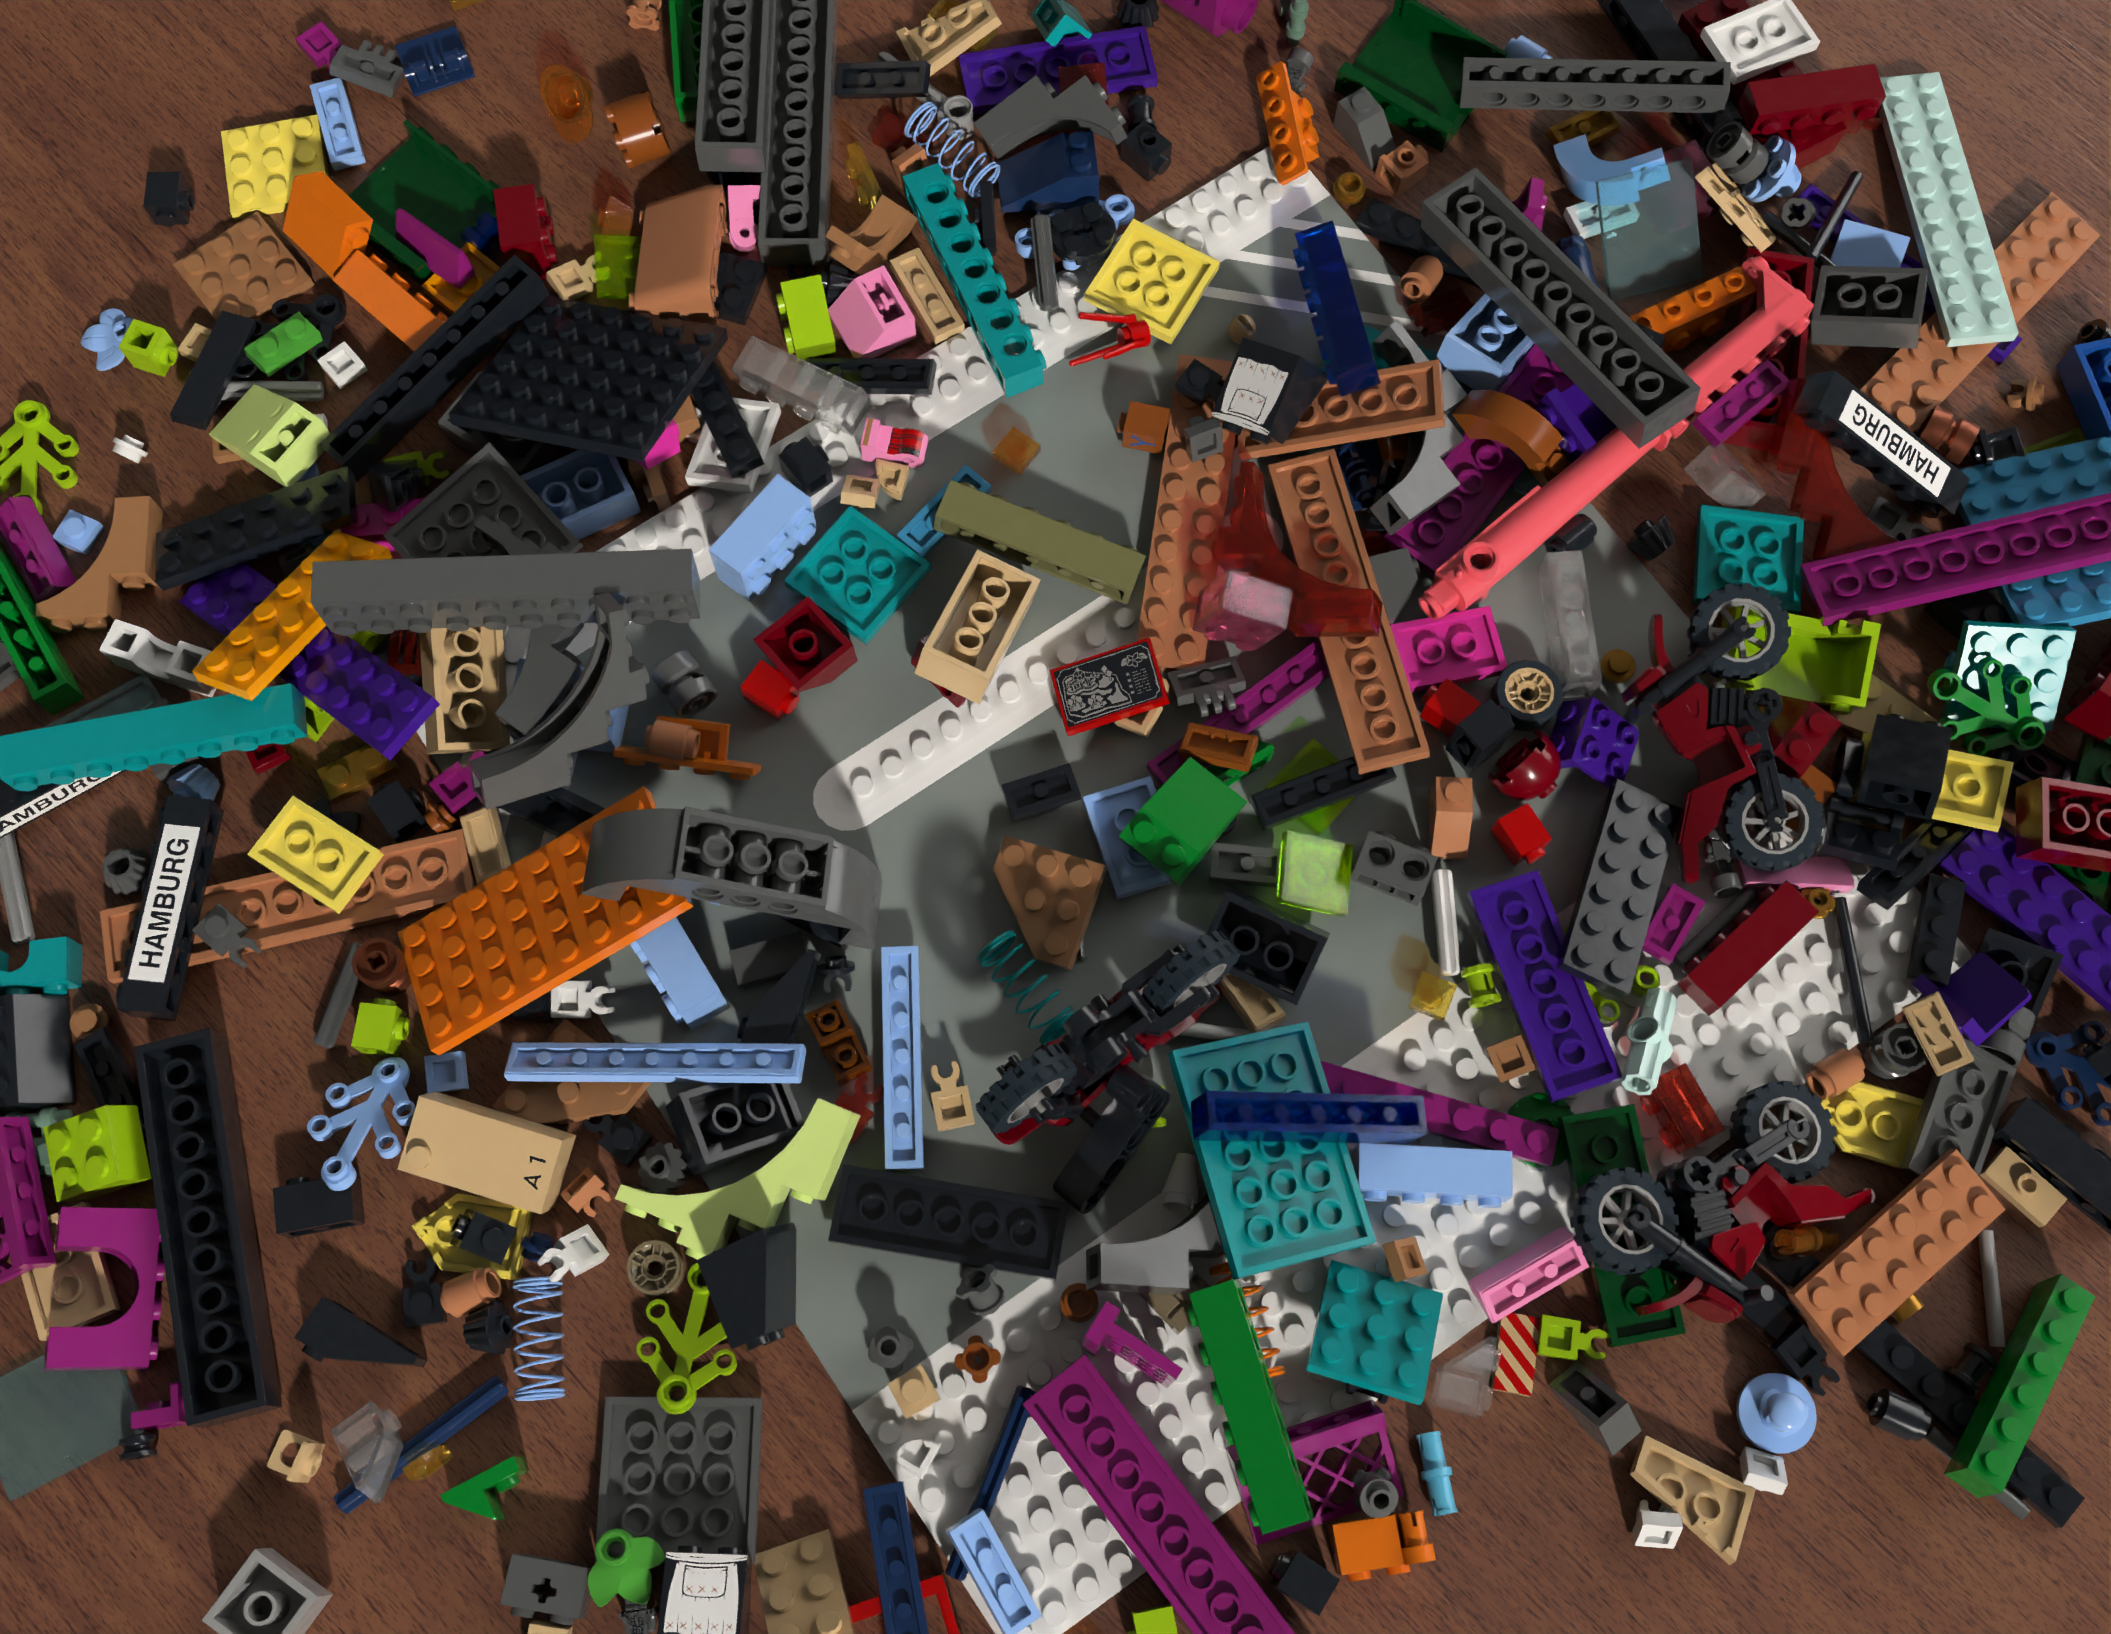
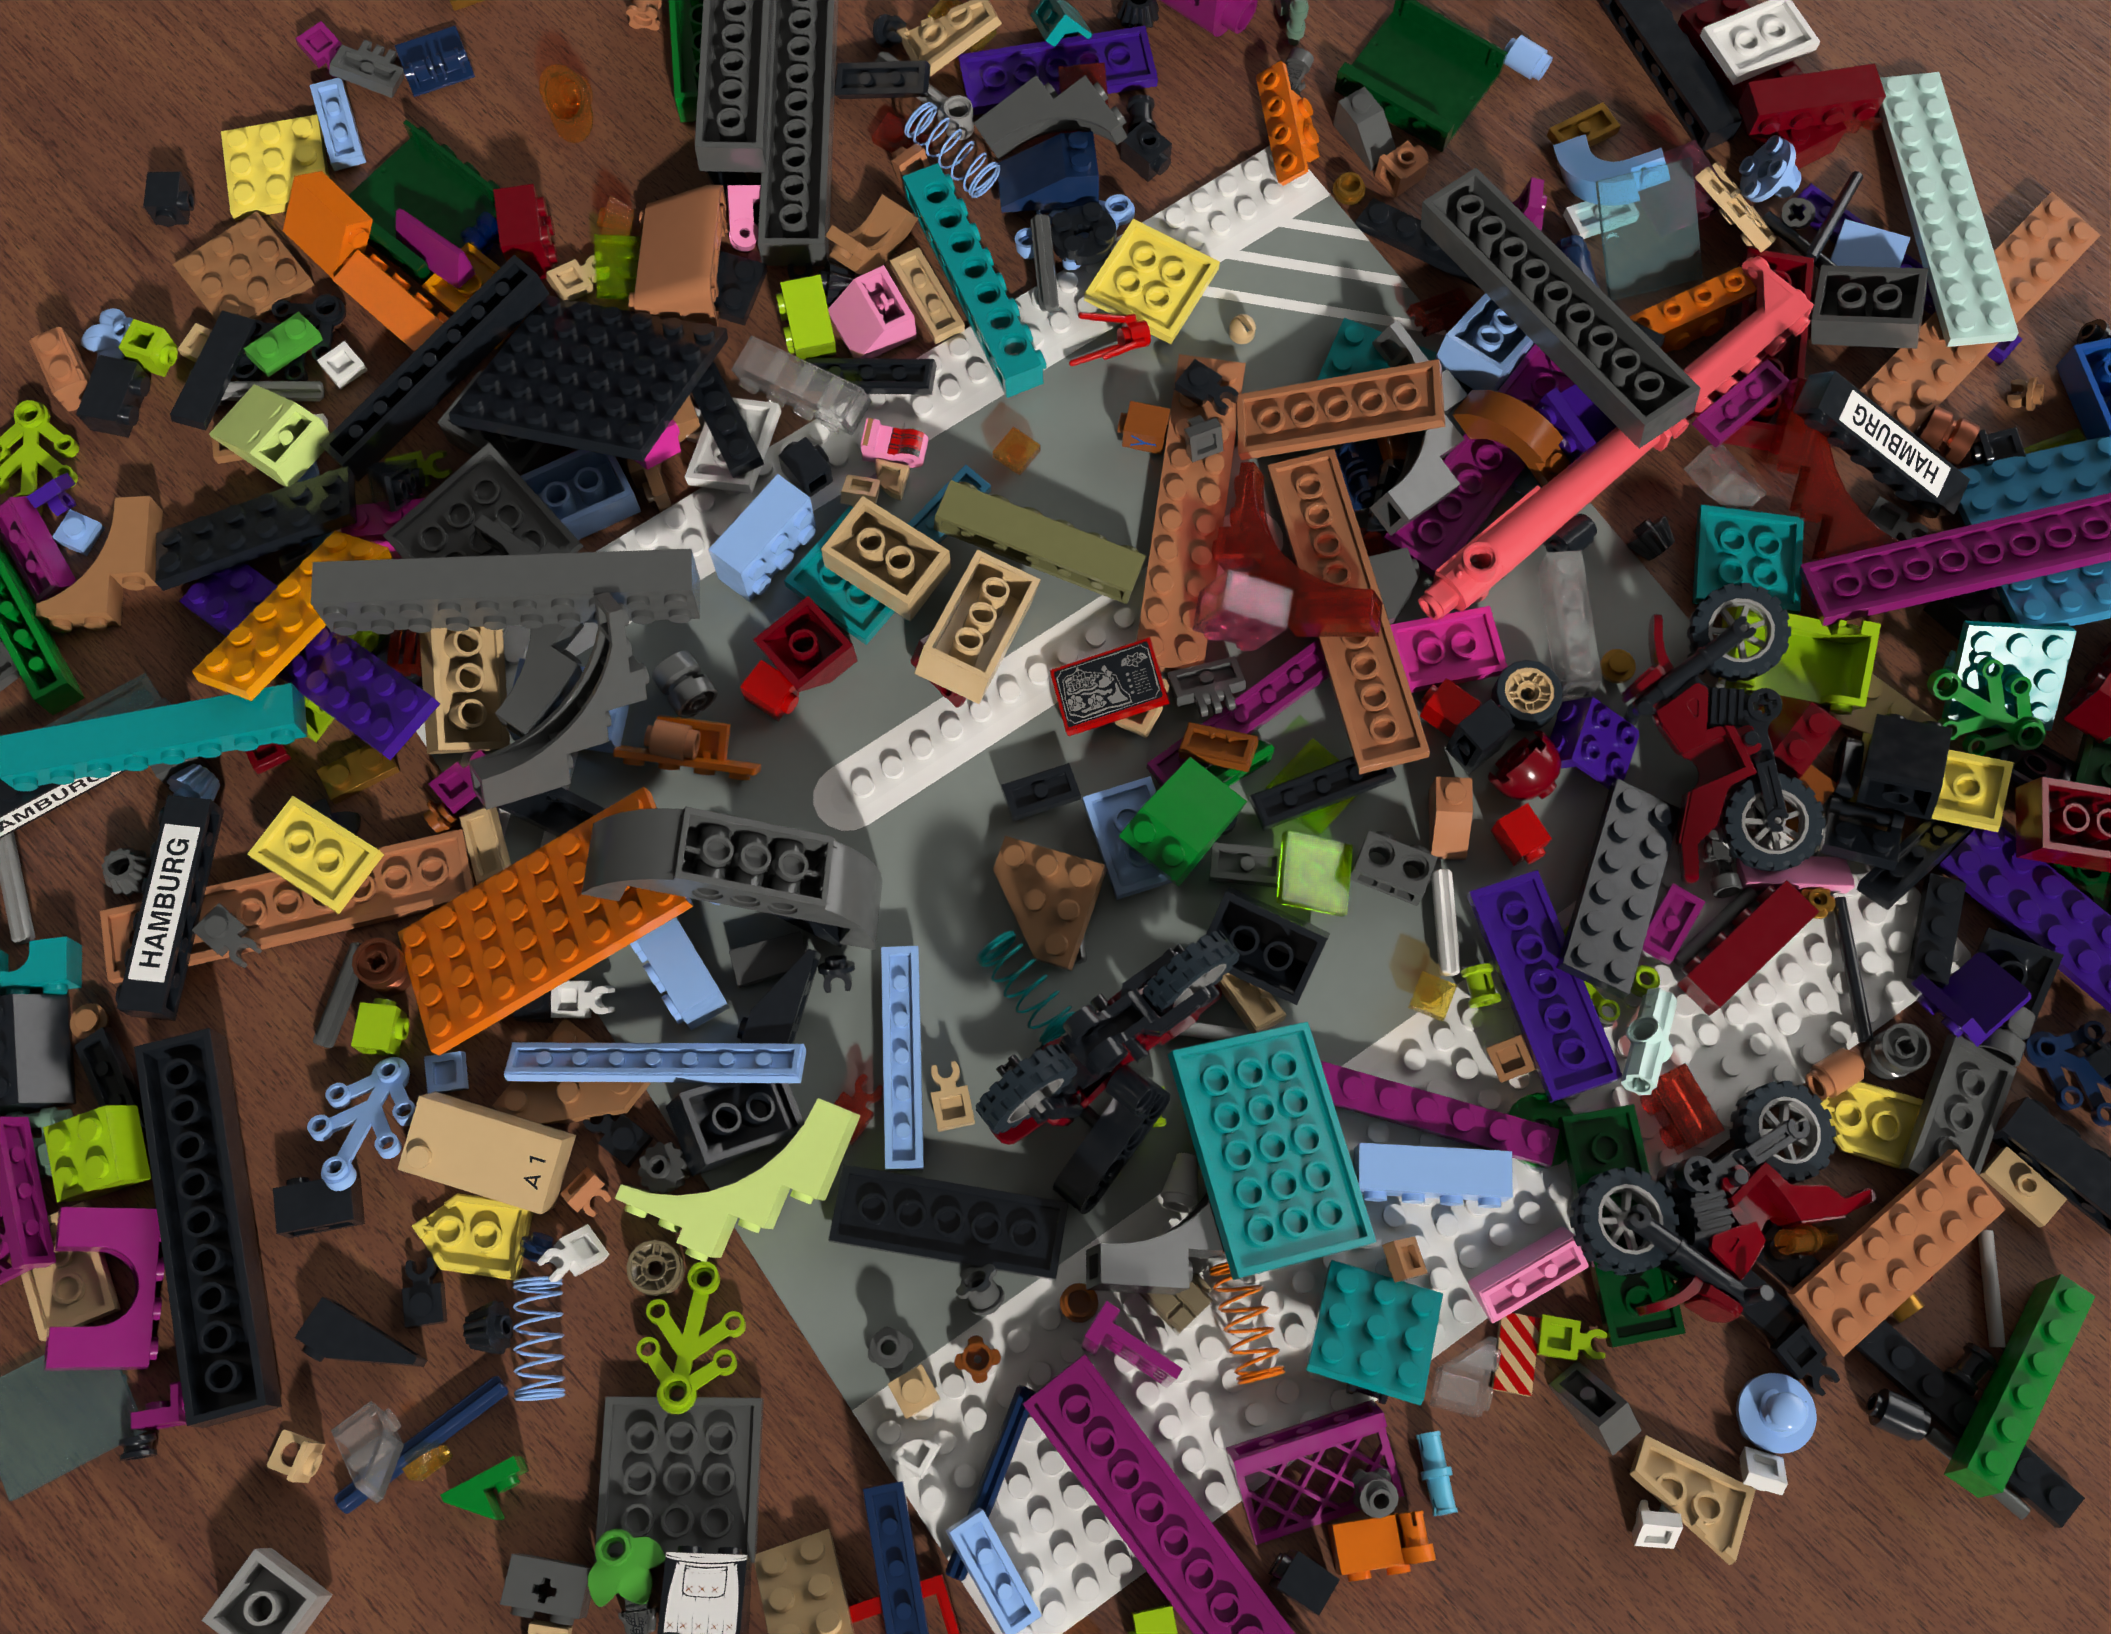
white arch [99,619,217,697] -> none
white plate [112,434,148,464] -> none
black brick [367,780,429,843] -> none
nougat brick [440,1268,502,1318] -> none
black bracket [450,1209,517,1265] -> none
dark orange brick [604,90,671,169] -> none
black slope [697,1222,797,1351] -> none
reddish brown slope [805,999,873,1087] -> none
clear yellow plate [844,142,883,212] -> none
black plate [975,181,997,256] -> none
green brick [1187,1279,1314,1534] -> none
clear blue brick [1190,1091,1428,1144] -> none
slope [1211,338,1329,445] -> none
clear blue brick [1292,220,1381,397] -> none
nougat brick [1400,255,1443,302] -> none
dark grey brick [1460,57,1731,113] -> none
dark grey wheel [1706,121,1770,185] -> none
tan plate [1901,991,1975,1076] -> none
none -> dark purple tile [26,473,77,516]
none -> nougat brick [29,327,90,411]
none -> black brick [76,355,151,438]
none -> tan brick [821,496,951,622]
none -> black plate [873,14,907,48]

